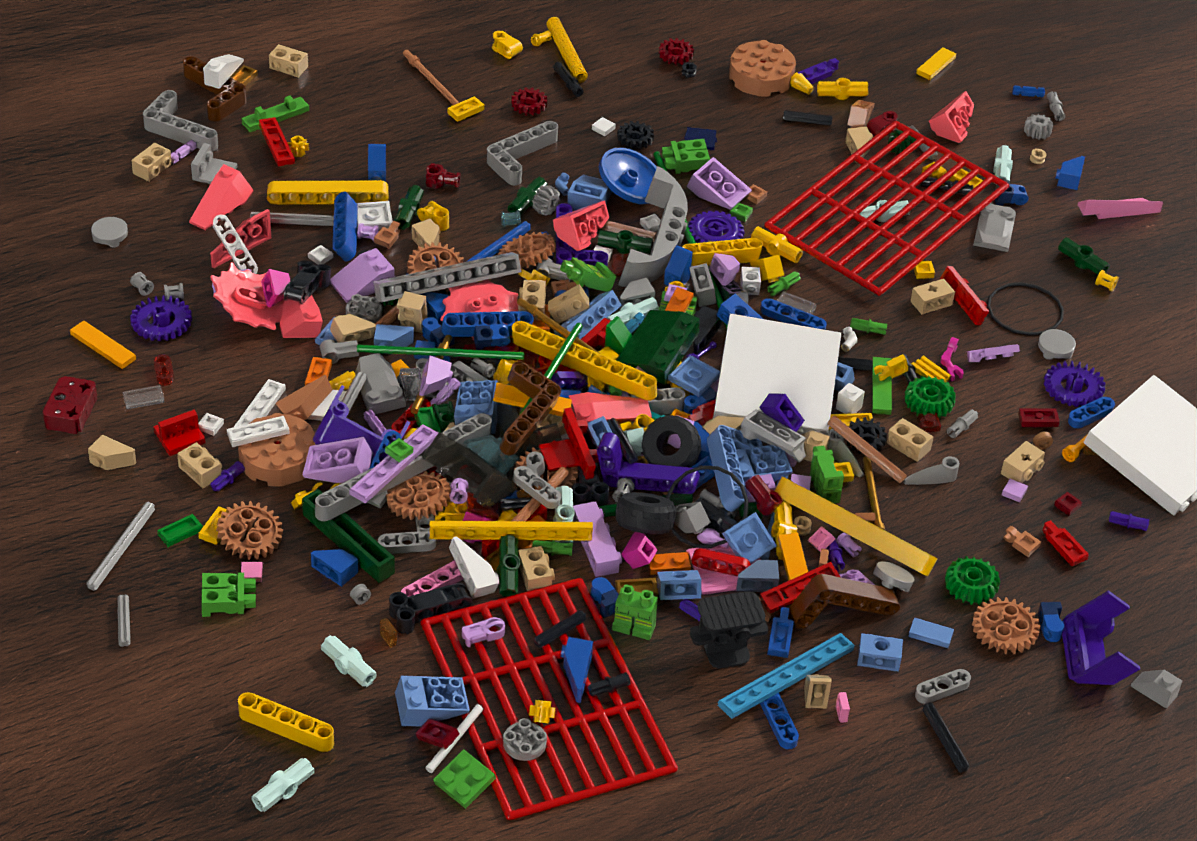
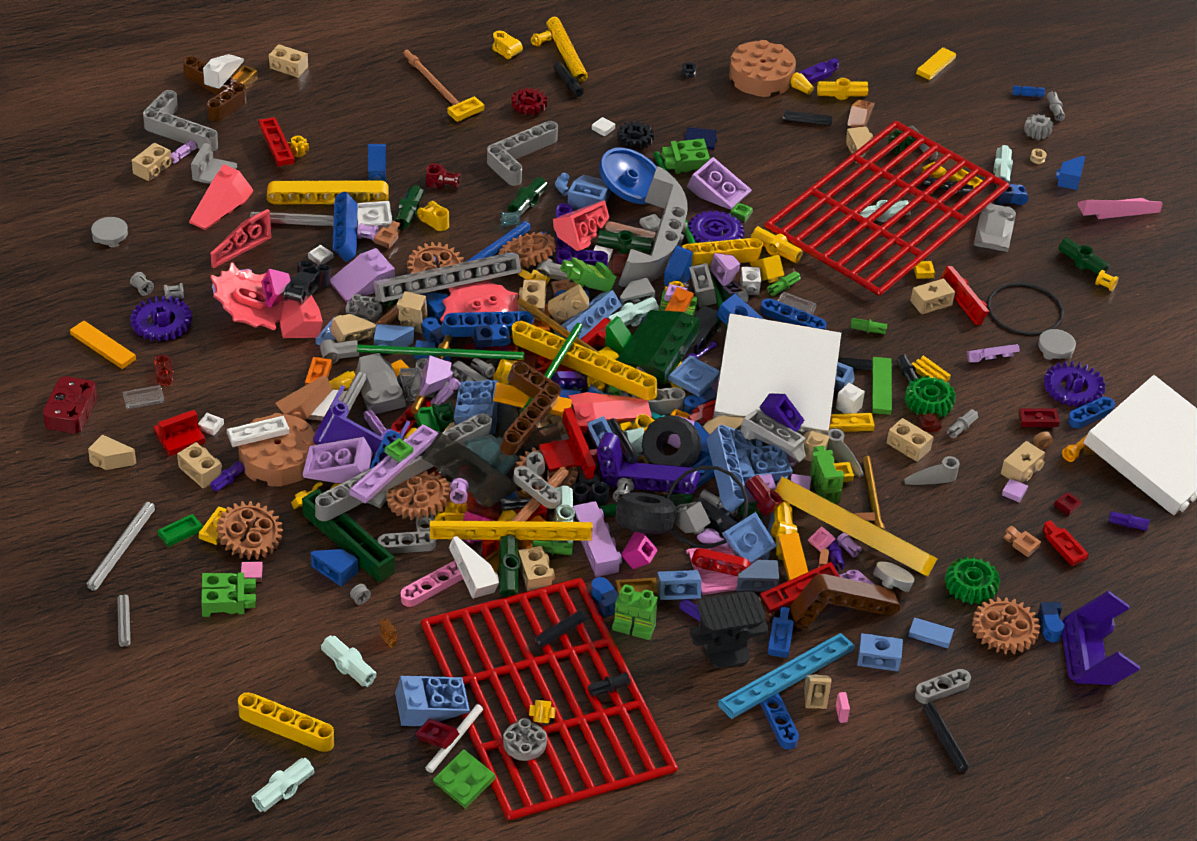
white beam [213,214,258,274] -> none
white tile [234,379,286,427] -> none
bright green hinge [242,96,309,132] -> none
black piece [389,583,473,634] -> none
tan slope [412,219,441,248] -> none
lavender piece [462,617,505,647] -> none
light grey gear [532,185,560,215] -> none
blue slope [561,637,593,703] -> none
dark azure axle [625,312,645,334] -> none
orange plate [648,552,691,575] -> none
dark red gear [659,38,694,65] -> none
nougat tile [745,184,767,204] -> none
tan bush [794,516,812,536] -> none
nougat axle [827,416,907,484] -> none
white arm [841,327,857,352] -> none
black gear [845,417,887,454] -> none
dark red piece [866,111,898,136] -> none
yellow plate [874,354,909,381] -> none
coral wedge [929,91,974,143] -> none
dark pink piece [941,337,964,382] -> none
light grey slope [1131,670,1182,708] -> none

